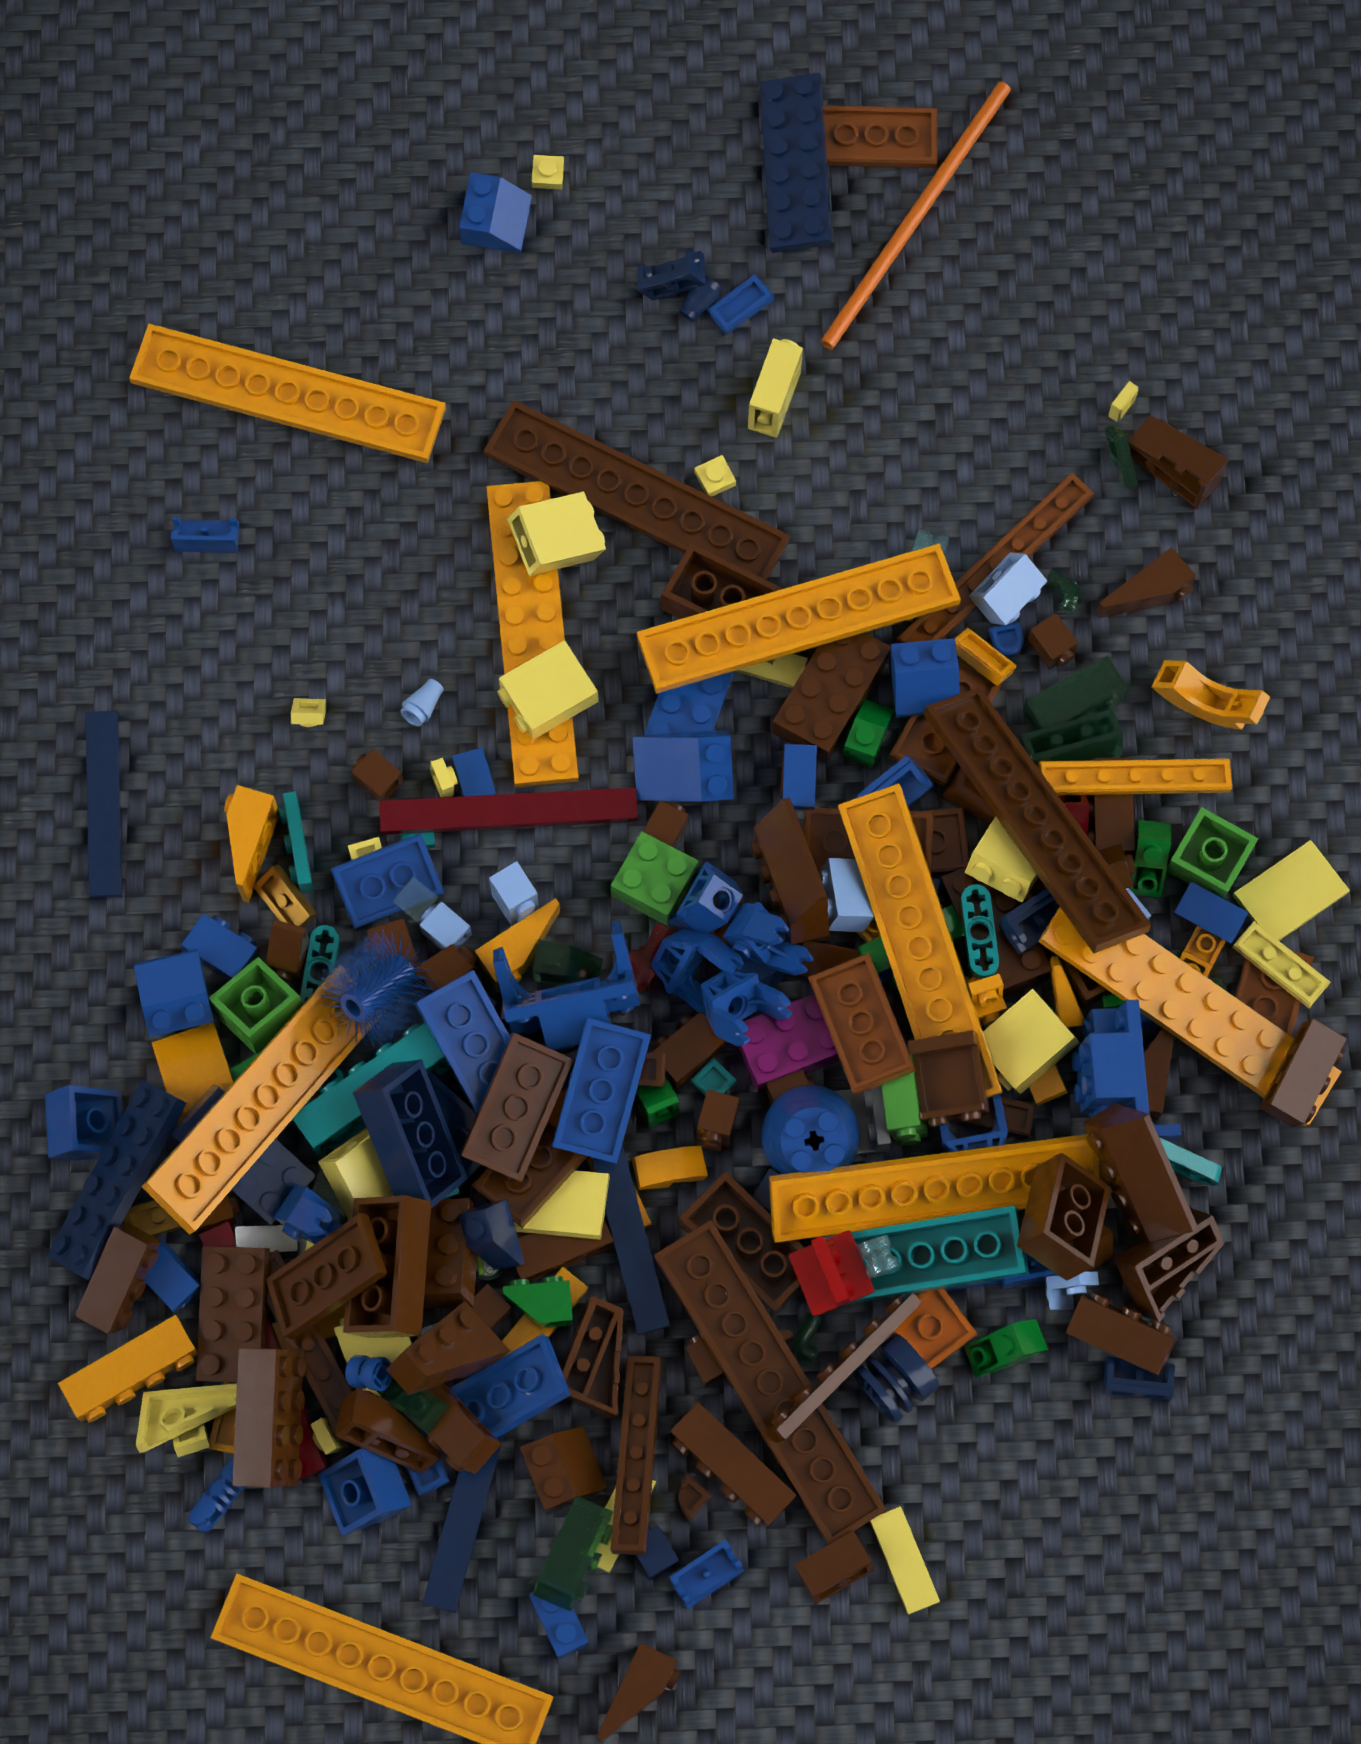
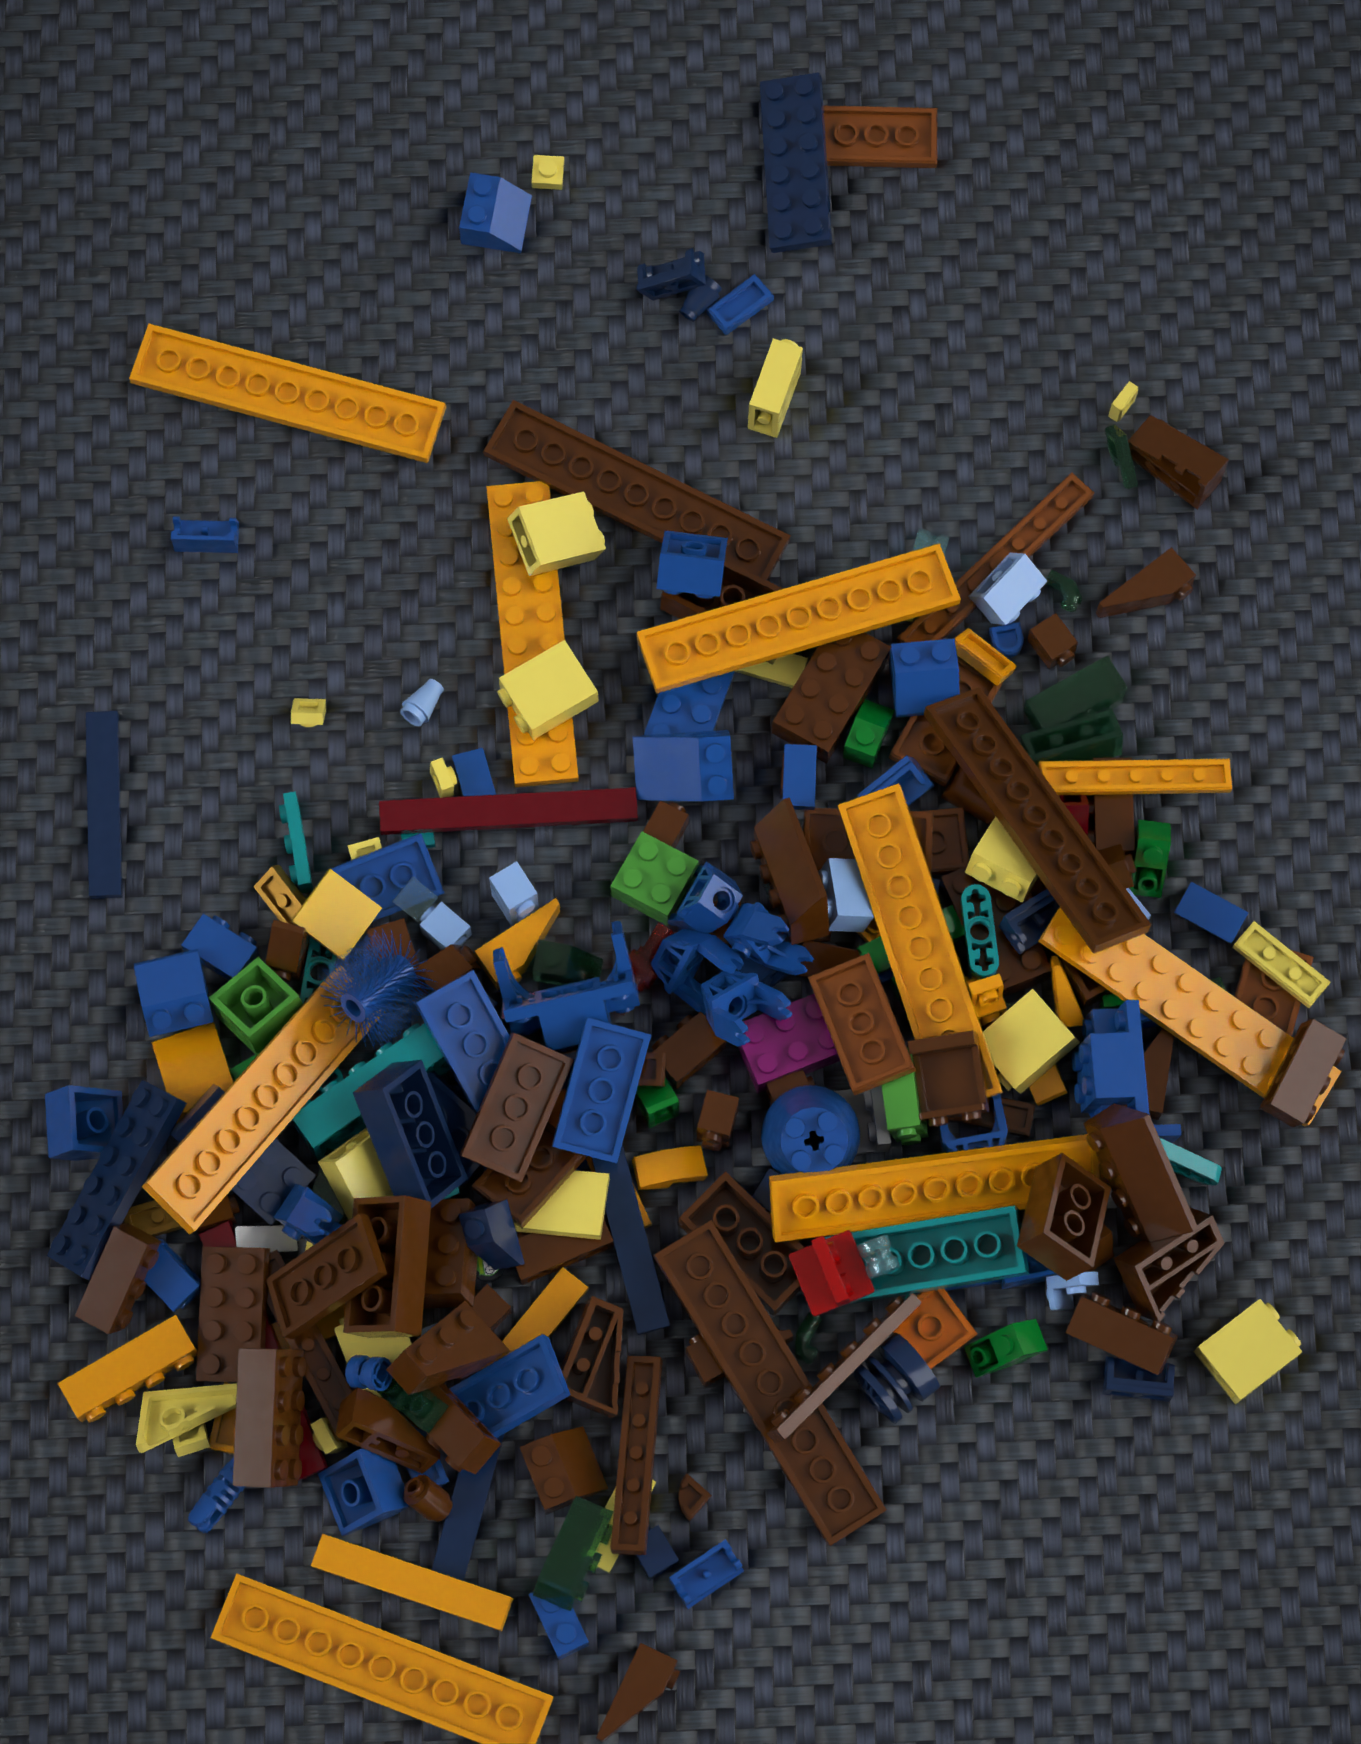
light orange slope [224,785,280,903] -> none
reddish brown brick [351,749,403,802] -> none
green slope [502,1276,573,1329] -> none
reddish brown brick [670,1402,796,1528] -> none
teal tile [690,1058,737,1096] -> none
light yellow plate [694,455,736,497] -> none
reddish brown hinge [795,1531,874,1605] -> none
orange piece [820,81,1011,350] -> none
light yellow tile [870,1506,940,1615] -> none
light orange arch [1152,660,1270,730] -> none
bright green brick [1166,807,1259,899] -> none
light orange slope [1180,926,1225,977] -> none
light yellow tile [1232,840,1350,941] -> none
none -> yellow tile [290,869,382,960]
none -> light orange tile [311,1534,513,1631]
none -> reddish brown brick [403,1475,453,1522]
none -> blue slope [656,530,728,599]
none -> light yellow brick [1194,1299,1303,1405]

